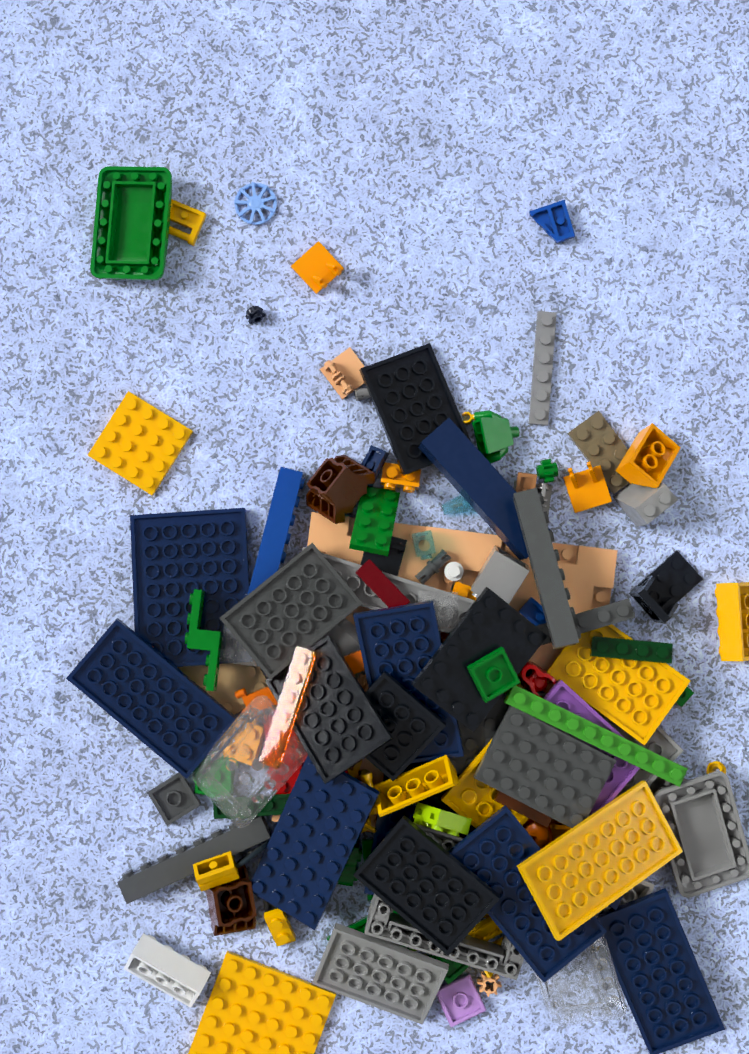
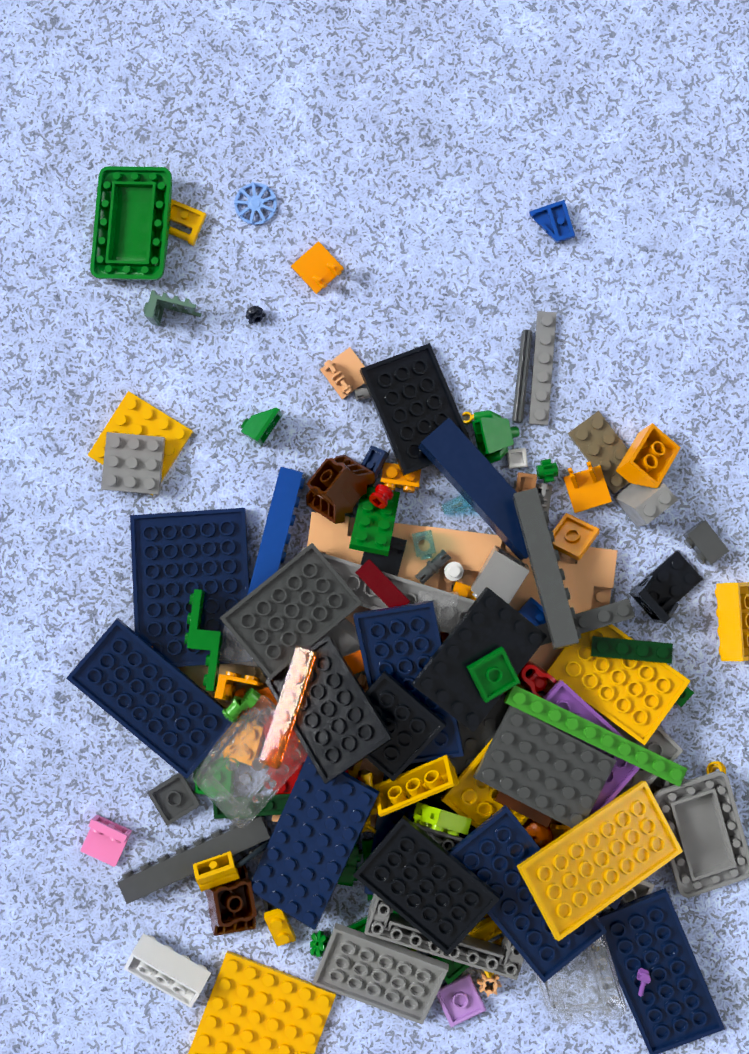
none -> bright pink bracket [81,814,132,867]
none -> light grey plate [101,432,166,495]
none -> sand green plate [144,290,202,326]
none -> light orange bracket [214,671,264,701]
none -> bright green connector [222,688,261,722]
none -> green slope [241,407,283,446]
none -> green plant [310,930,328,957]
none -> red wheel [369,484,393,509]
none -> white tile [507,448,528,469]
none -> dark grey axle [512,330,532,423]
none -> light orange plate [552,513,600,561]
none -> medium lavender hand [637,968,651,997]
none -> dark grey brick [683,520,729,565]

